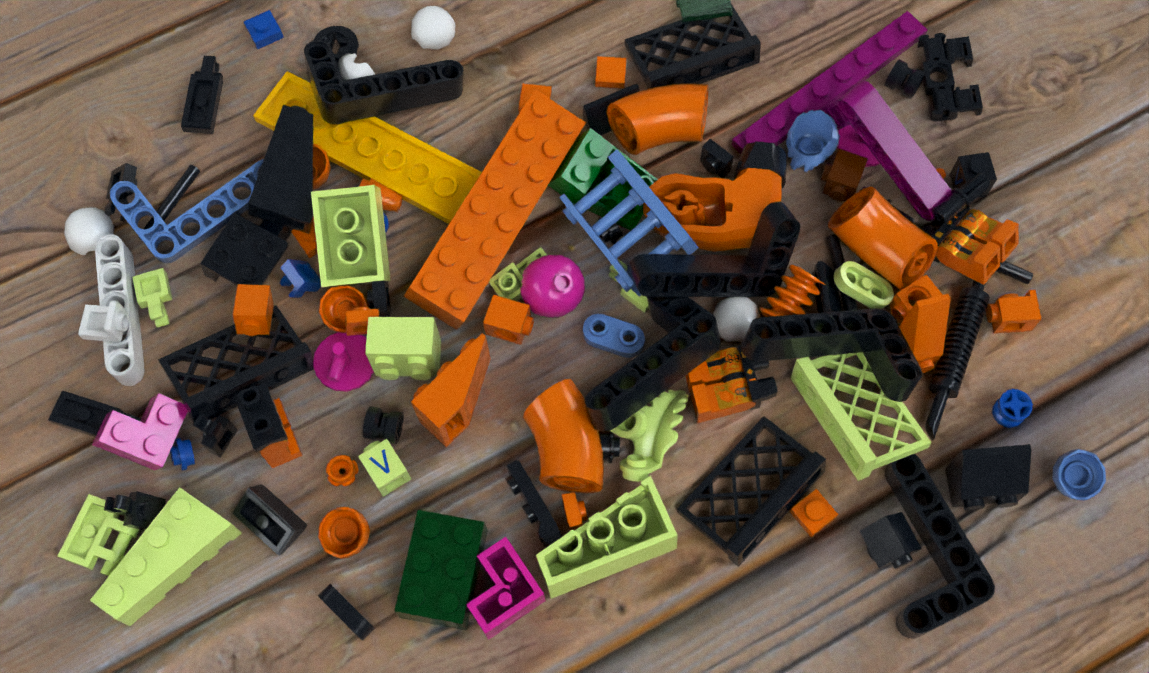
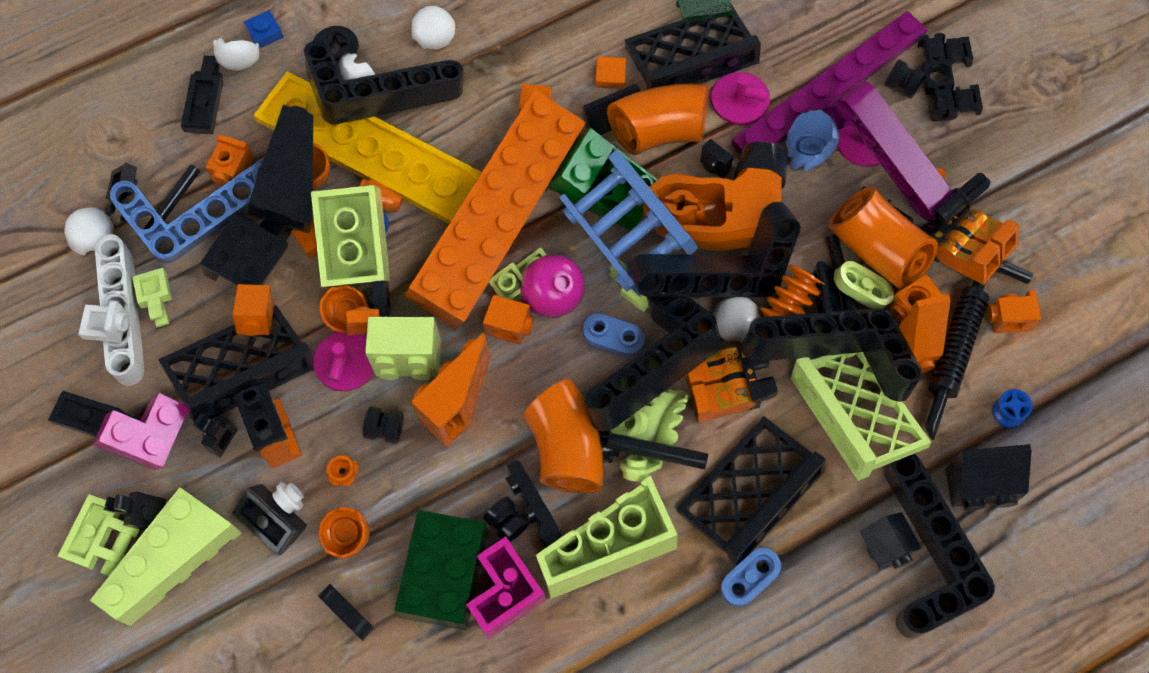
blue plate [170,438,195,471] -> none
blue tile [280,259,321,298] -> none
yellowish green brick [358,439,411,497] -> none
orange plate [562,492,588,532] -> none
black plate [598,218,623,244] -> none
orange plate [789,489,839,538] -> none
reddish brown brick [821,149,868,201] -> none
black brick [950,152,997,198] -> none
medium blue hair [1052,449,1106,501] -> none
none -> orange brick [205,134,254,186]
none -> white hair [213,38,259,71]
none -> white plate [272,482,304,514]
none -> black wheel [483,496,530,542]
none -> black piece [606,432,708,470]
none -> dark pink shield [711,72,770,125]
none -> medium blue plate [721,548,781,607]

